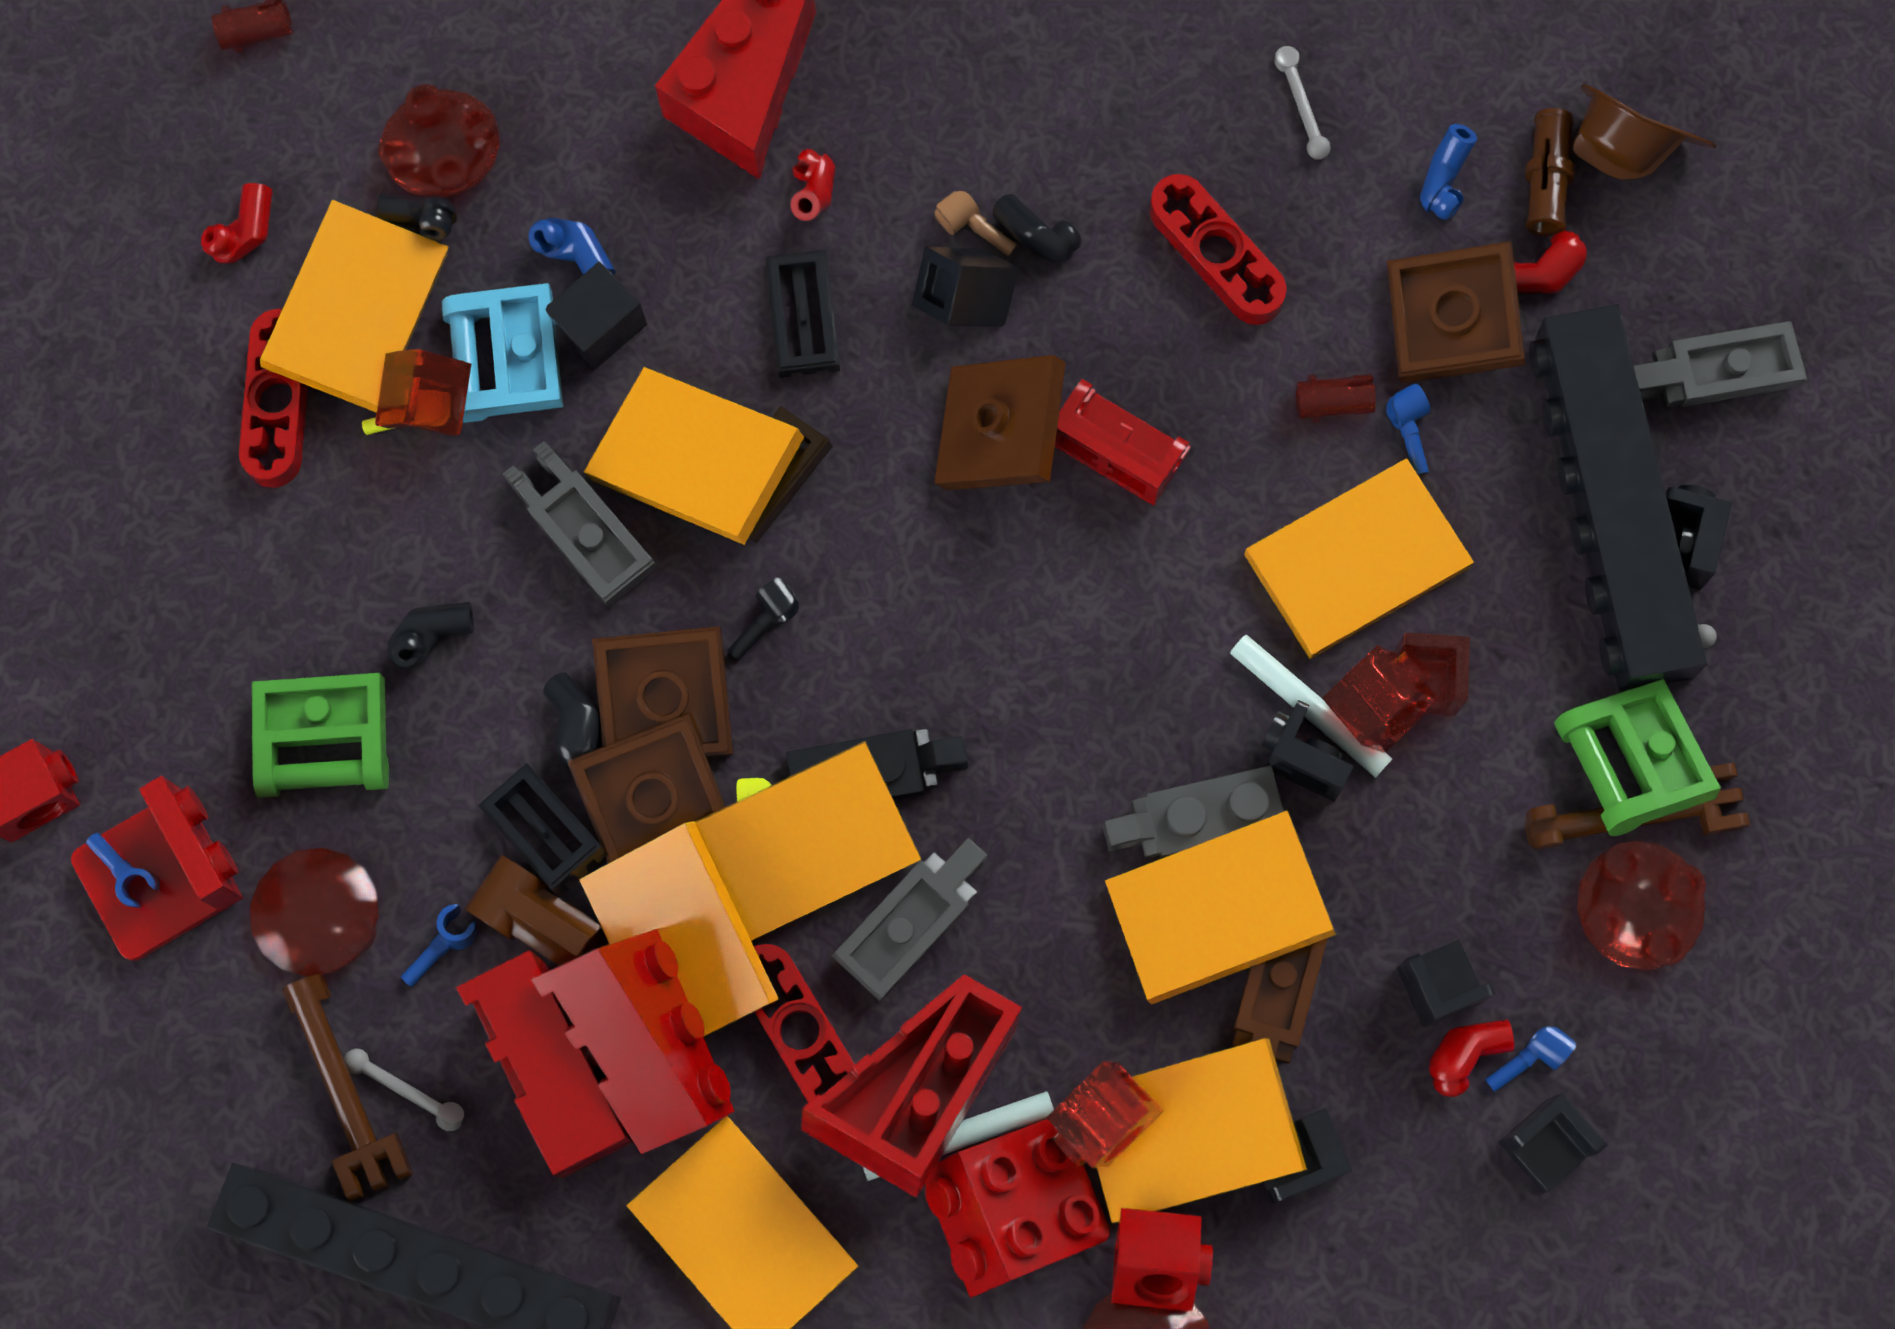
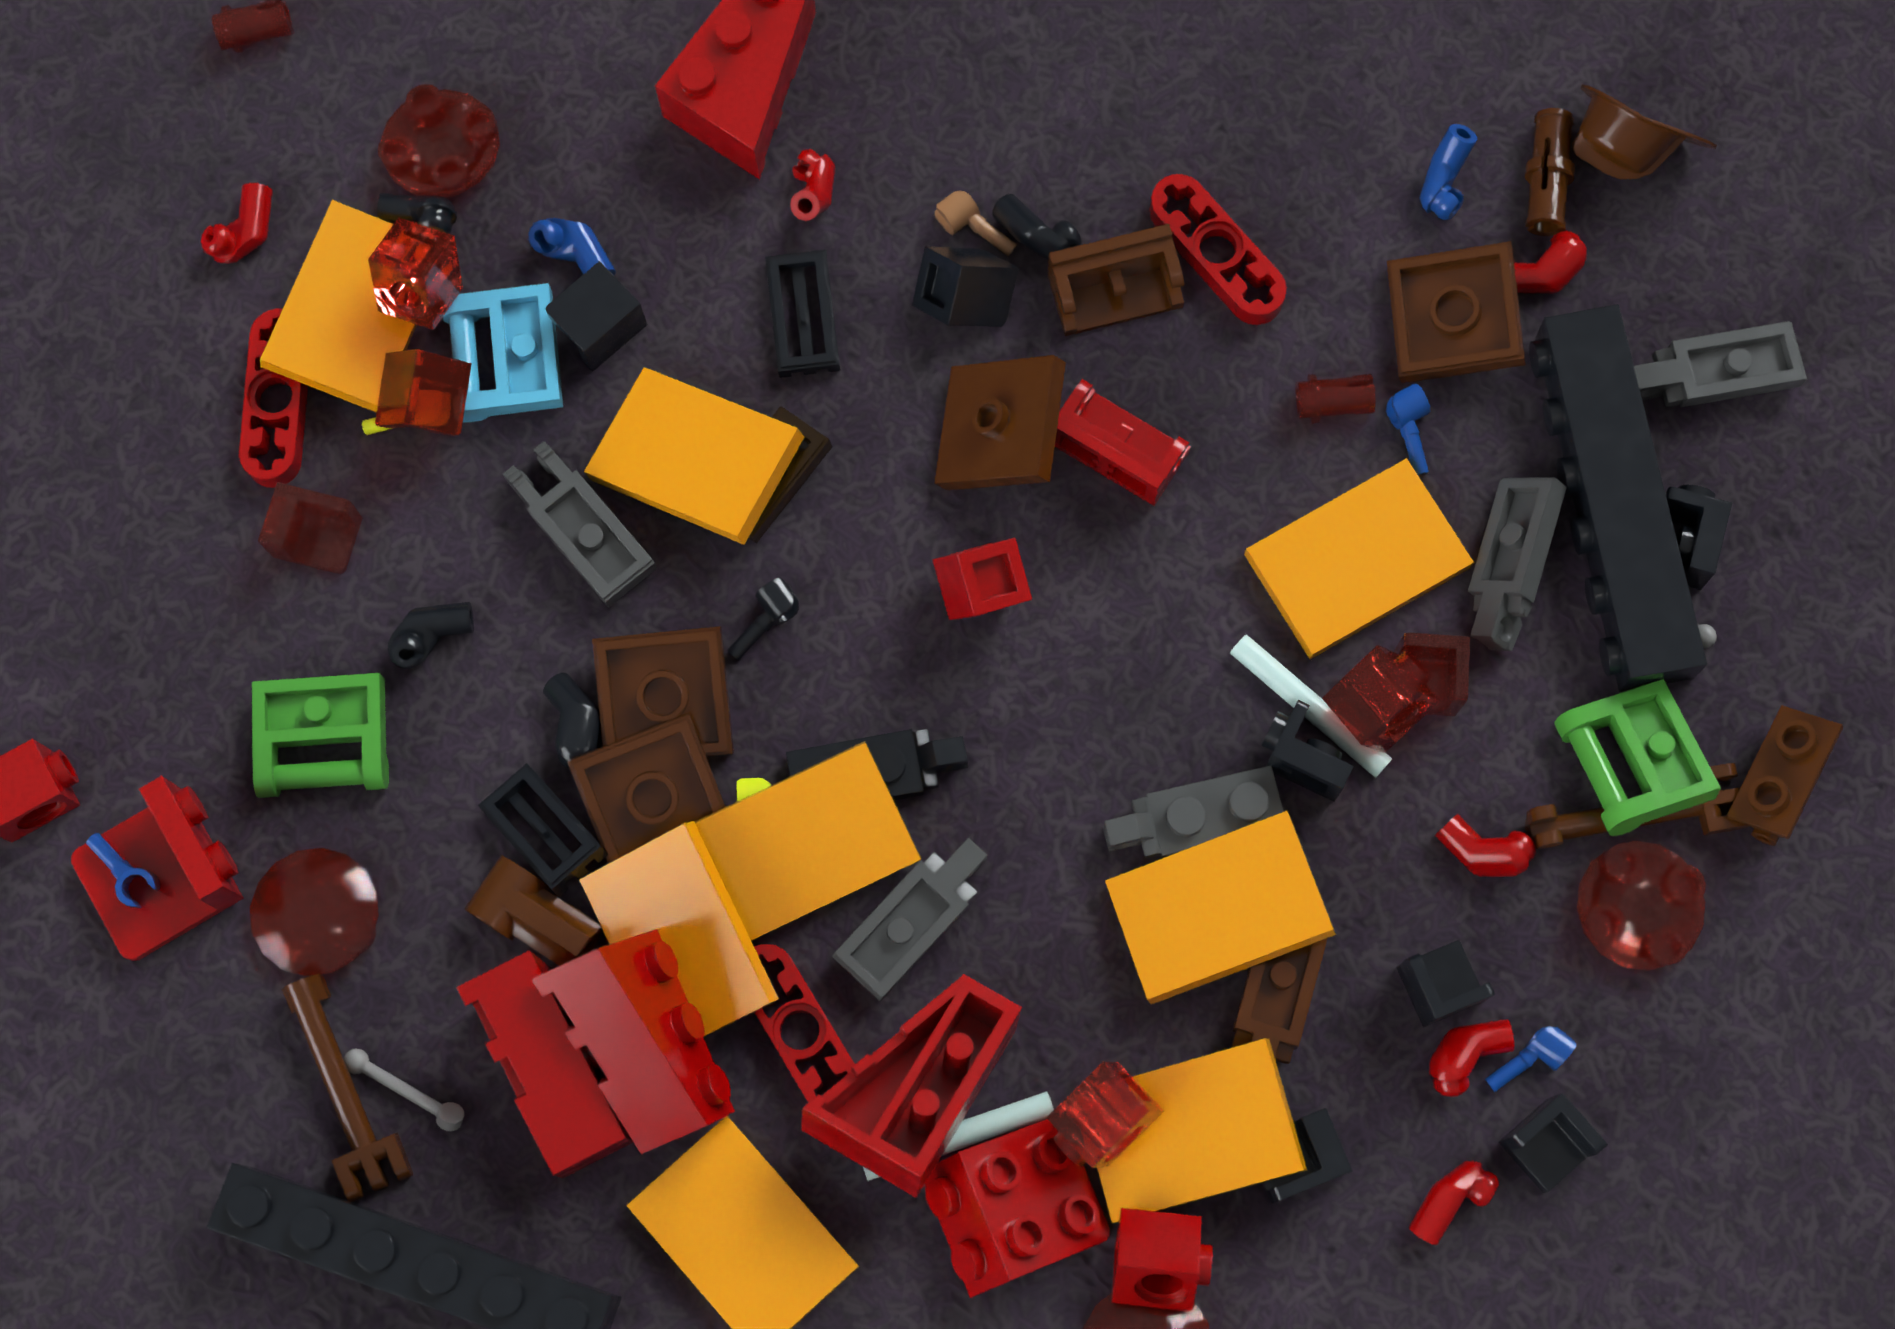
blue hand [400,904,478,987] -> none
light grey hinge [1275,46,1331,160] -> none
none -> clear red panel [258,482,363,574]
none -> clear red brick [368,217,463,330]
none -> red brick [932,538,1032,620]
none -> reddish brown hinge [1048,224,1185,336]
none -> red arm [1409,1161,1499,1245]
none -> red arm [1435,814,1536,877]
none -> dark grey hinge [1468,478,1567,651]
none -> reddish brown hinge [1727,705,1843,846]

